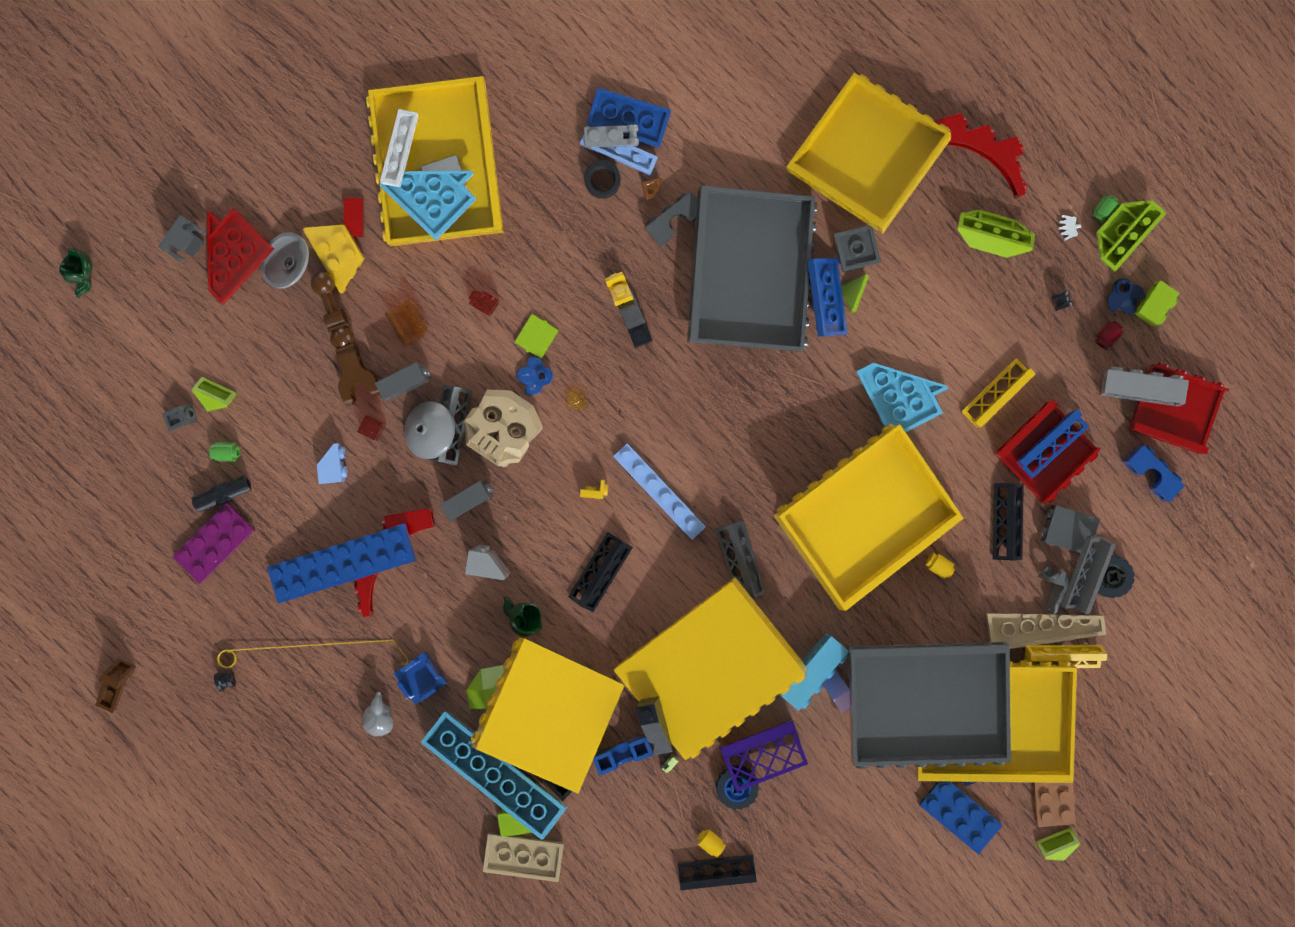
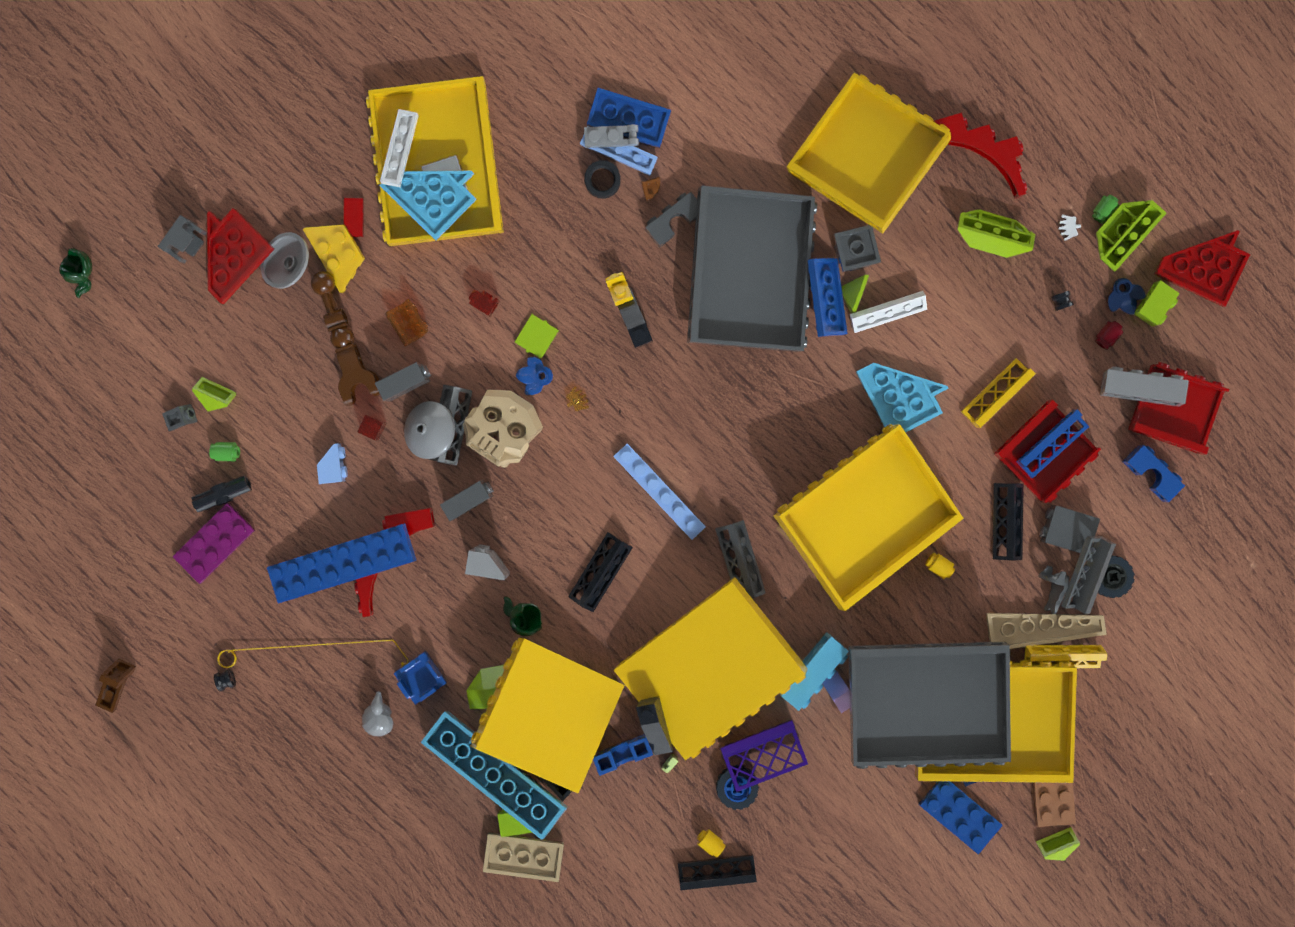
yellow bracket [580,480,609,499] -> none
none -> white plate [850,291,927,333]
none -> red wing [1154,230,1251,307]

